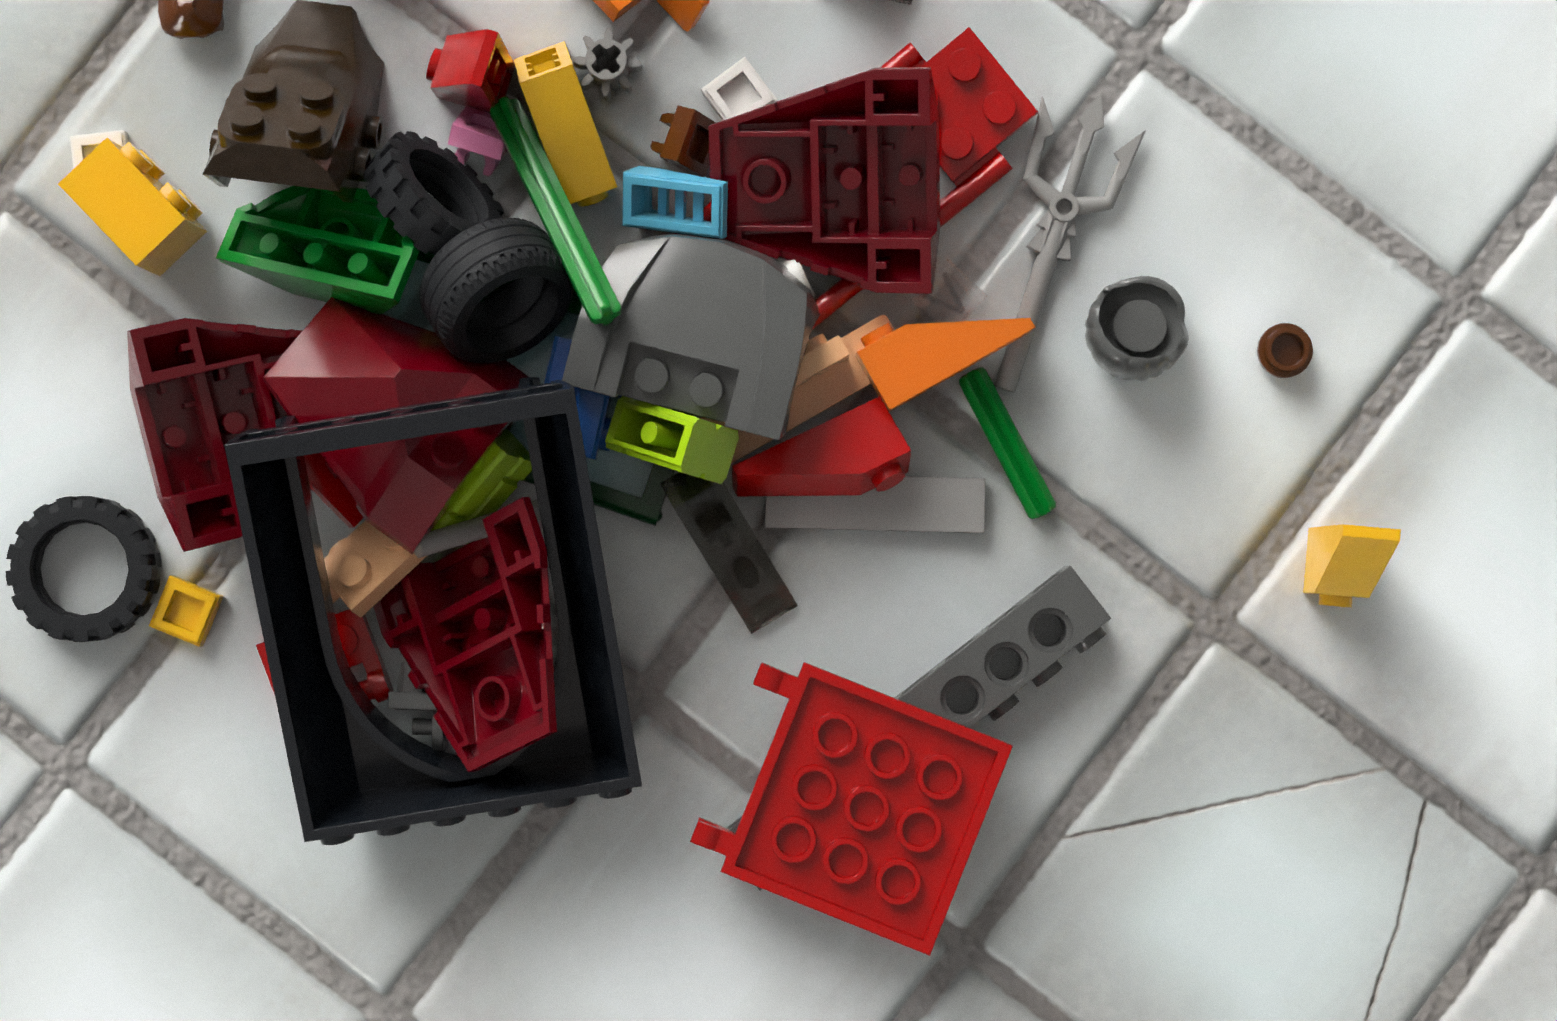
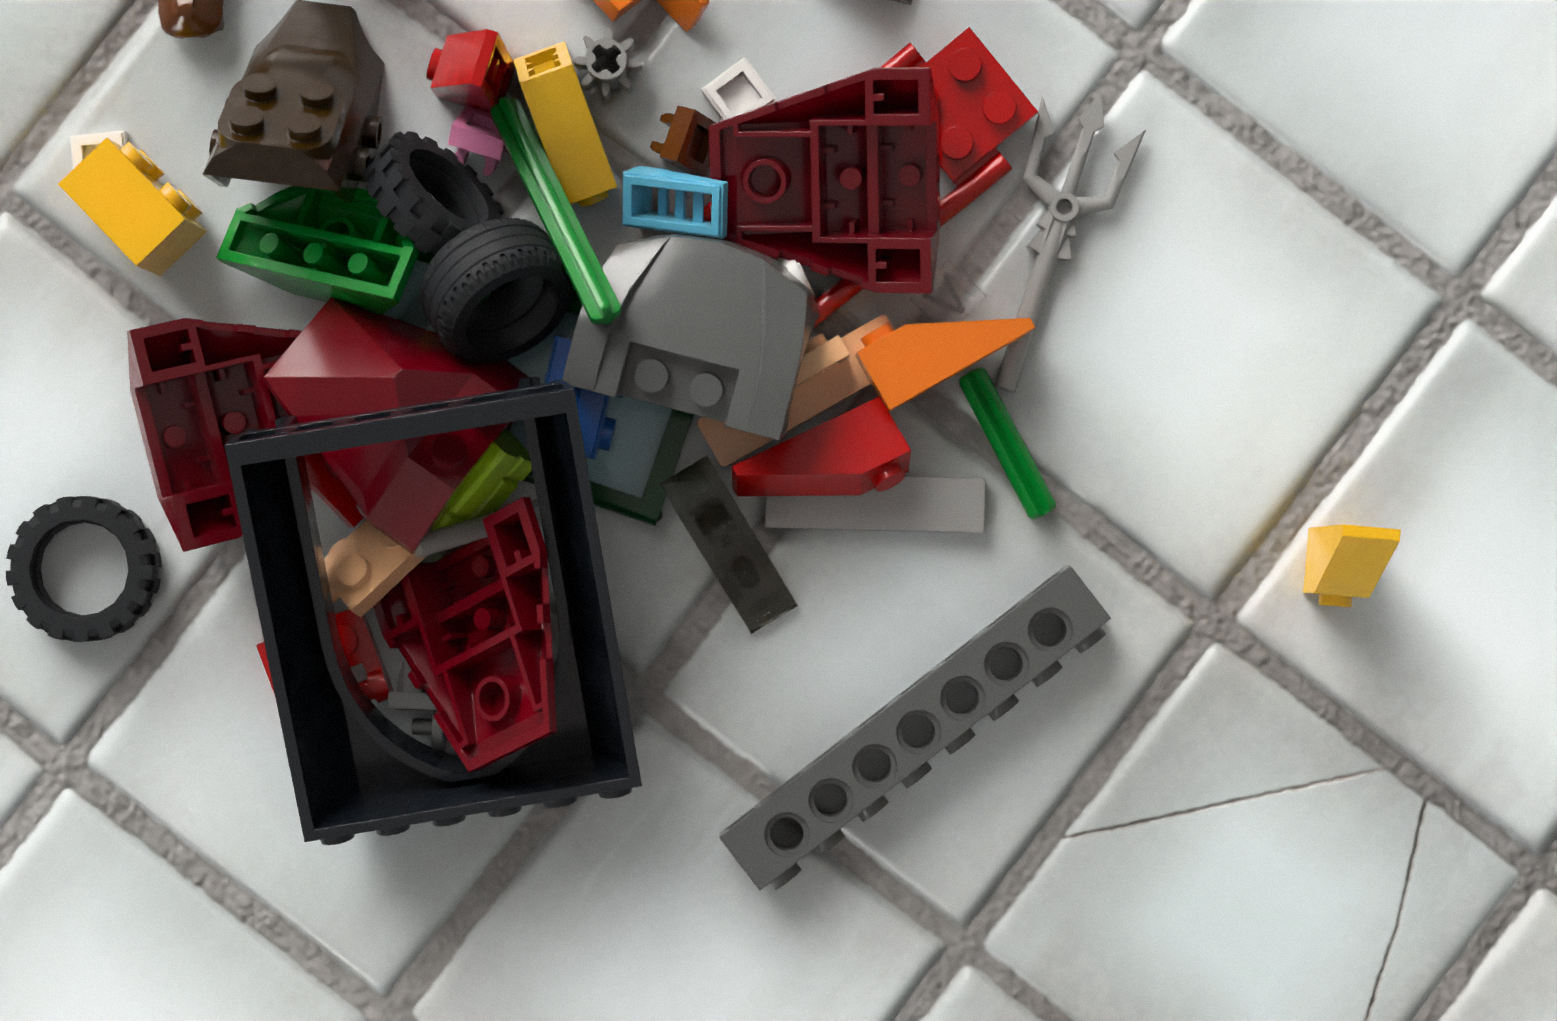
yellow tile [149,575,224,647] -> none
lime brick [605,396,739,484] -> none
red plate [690,662,1013,956] -> none
dark grey piece [1085,276,1189,381] -> none
reddish brown plate [1257,323,1313,378] -> none

